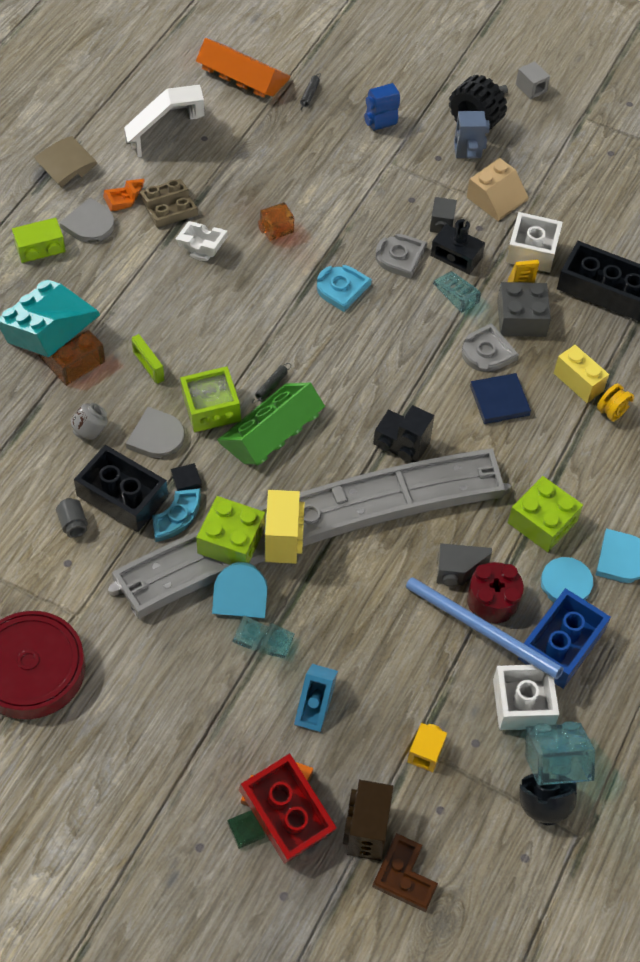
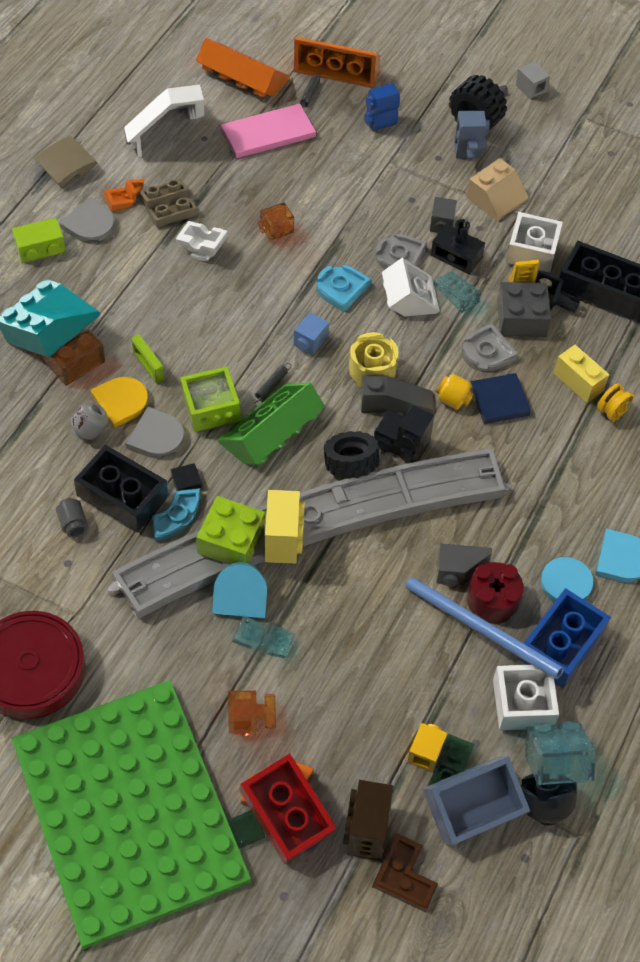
dark azure slope [294,664,338,732] -> none
lime piece [508,476,583,553] -> none
none -> bright green plate [12,680,251,950]
none -> yellow tile [90,377,148,428]
none -> bright pink tile [221,104,316,159]
none -> clear orange brick [228,690,276,736]
none -> orange slope [294,37,381,88]
none -> medium blue brick [294,312,329,355]
none -> black tyre [324,431,380,479]
none -> light yellow brick [349,332,399,388]
none -> dark grey slope [361,375,434,413]
none -> white slope [382,257,440,317]
none -> sand blue piece [423,756,530,845]
none -> clear green slope [428,734,475,786]
none -> yellow head [436,374,474,410]
none -> black bracket [535,270,581,313]

